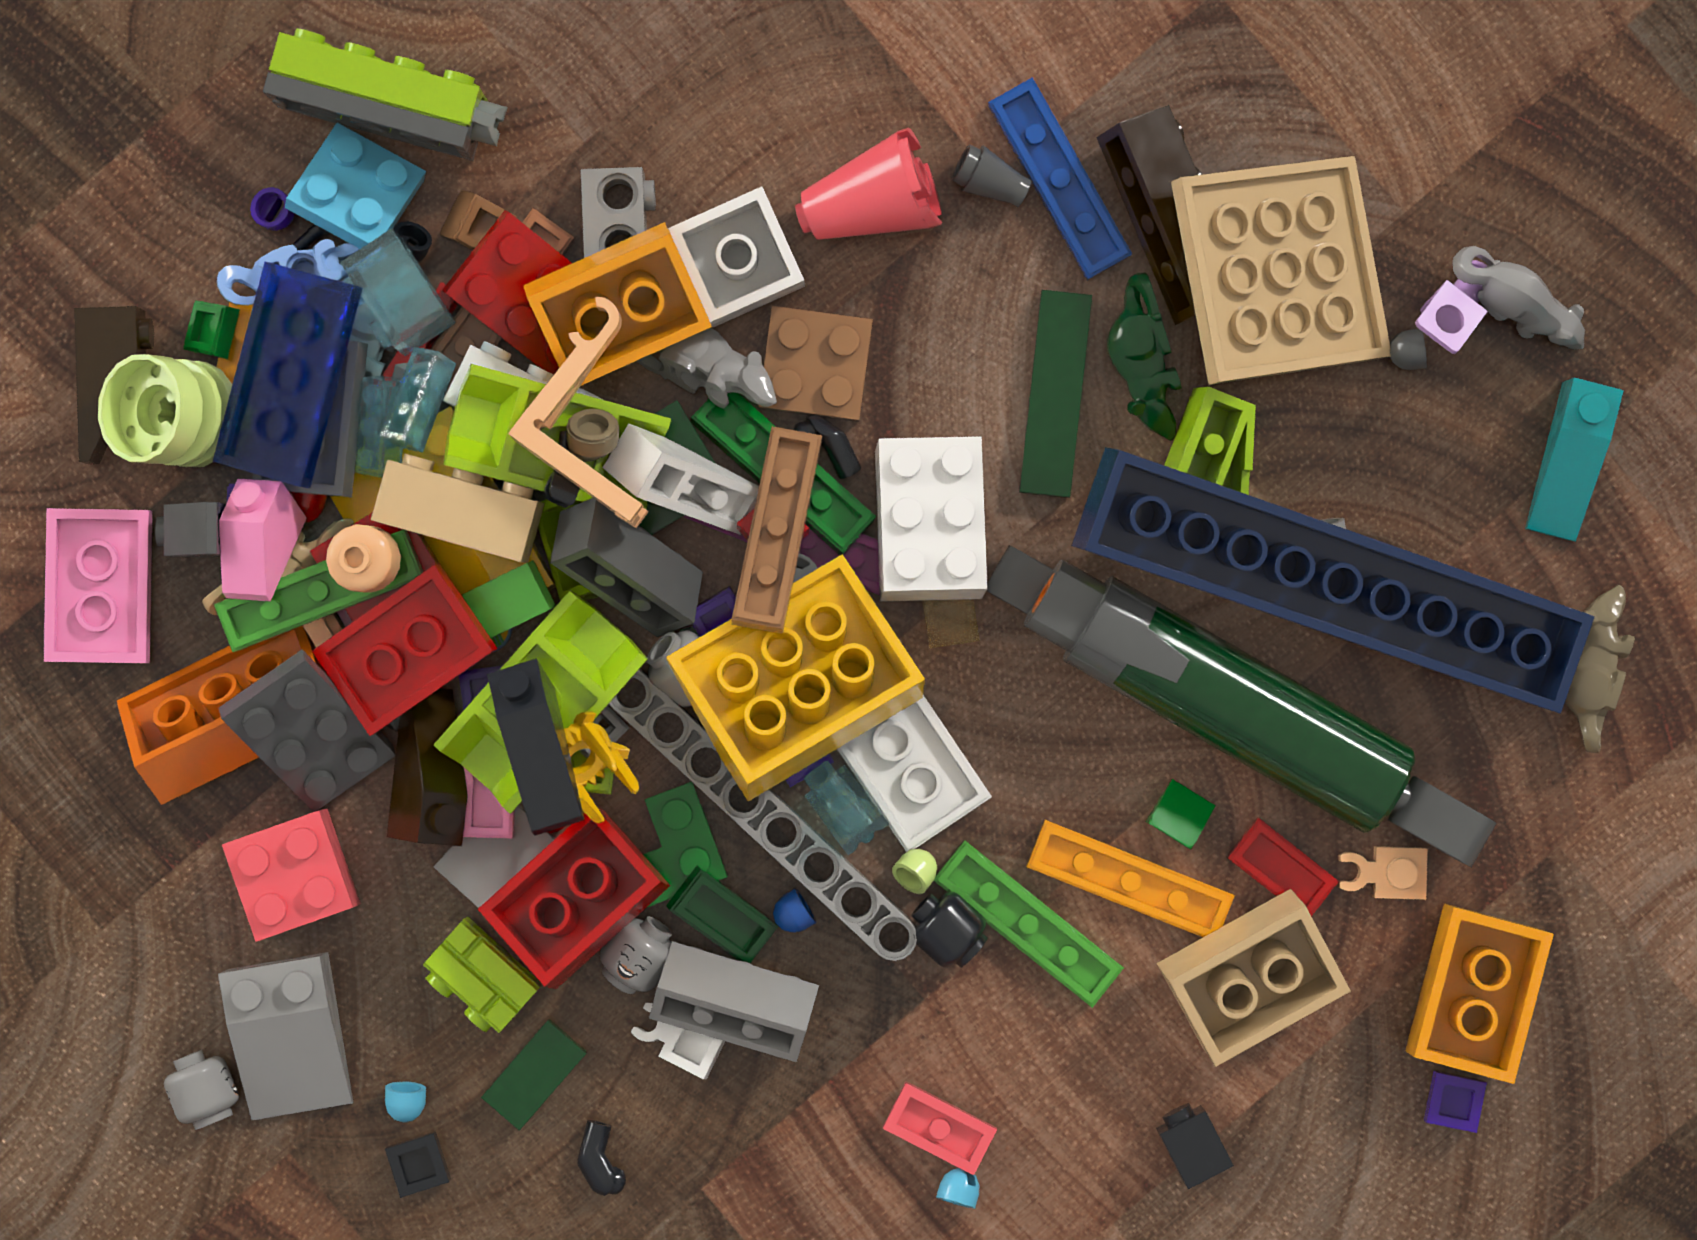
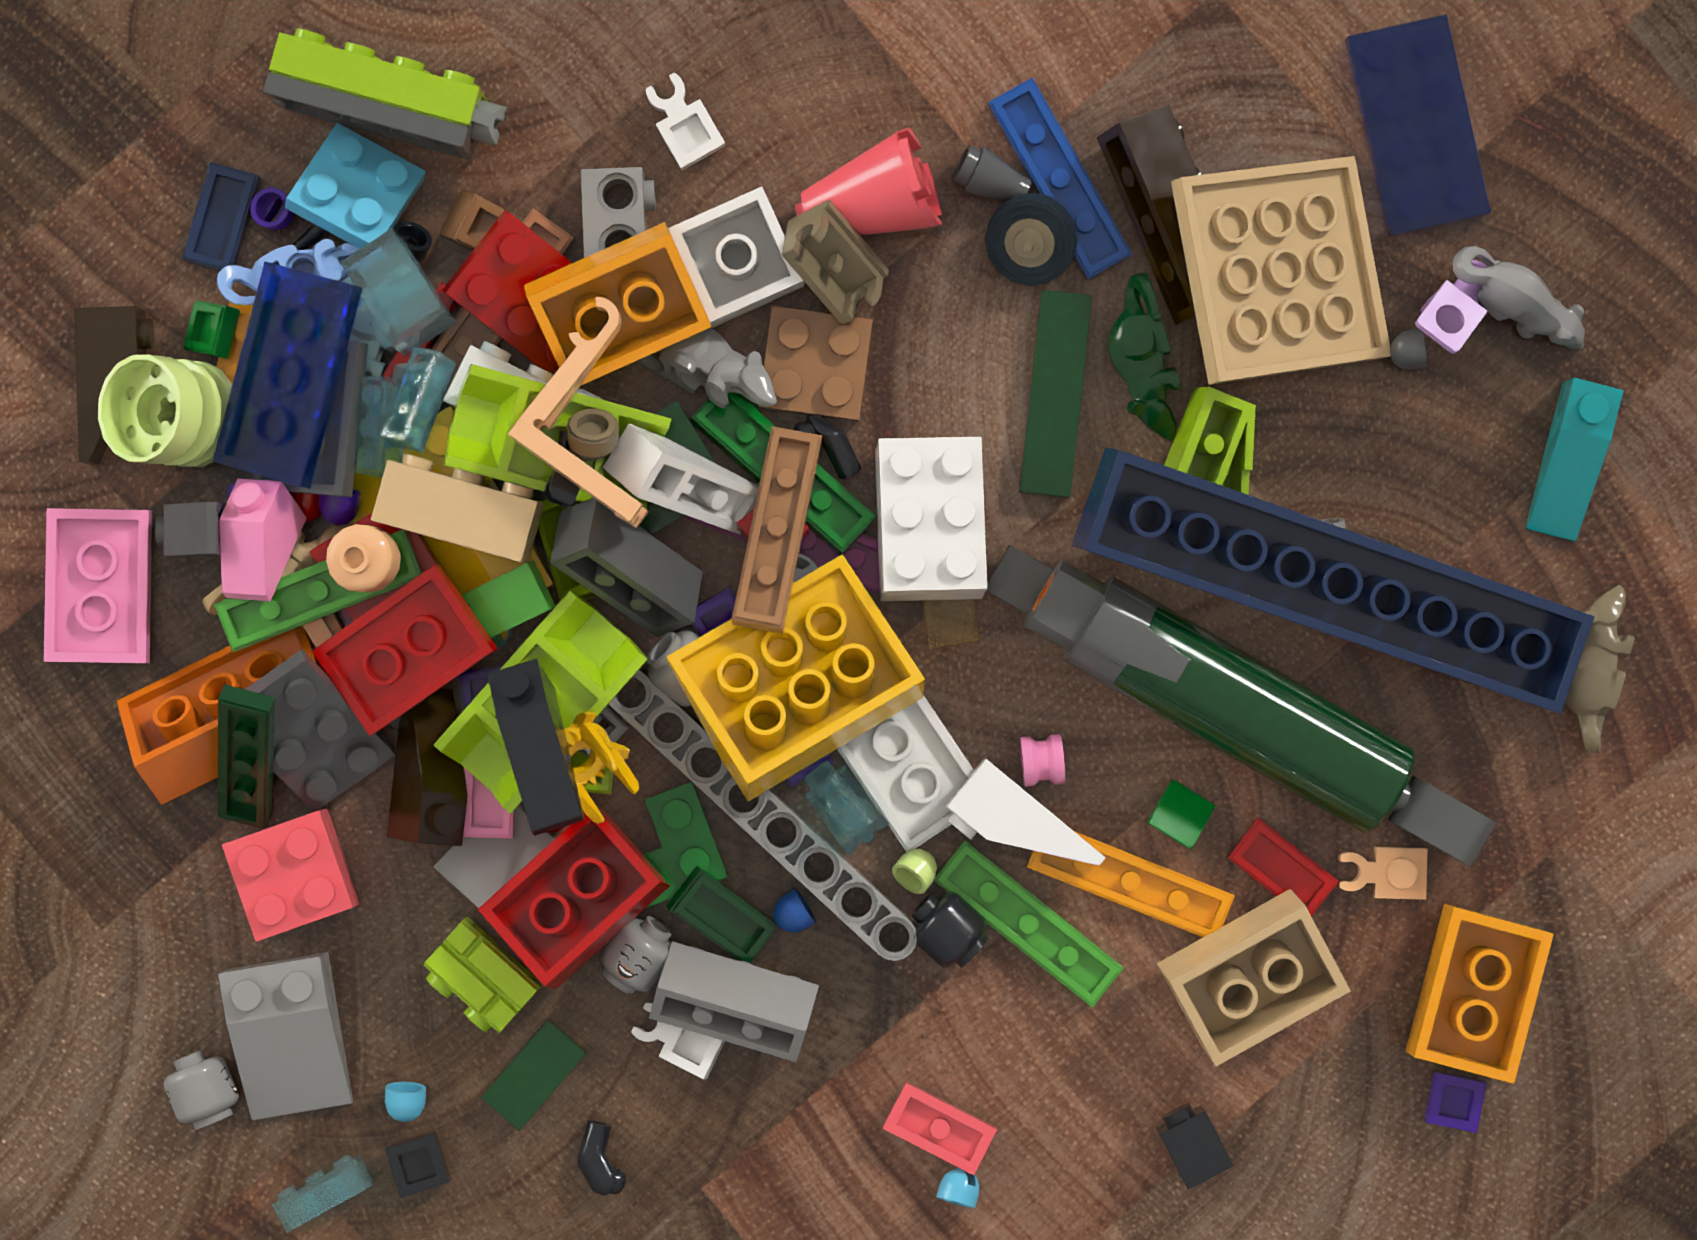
none -> dark blue tile [181,162,261,271]
none -> dark green tile [218,684,275,829]
none -> clear light blue piece [272,1154,375,1233]
none -> dark purple hinge [318,489,361,526]
none -> white plate [646,73,726,171]
none -> dark tan hinge [782,199,889,325]
none -> white slope [946,758,1106,865]
none -> black wheel [985,193,1078,286]
none -> bright pink wheel [1020,734,1065,787]
none -> clear blue plate [1345,14,1491,237]

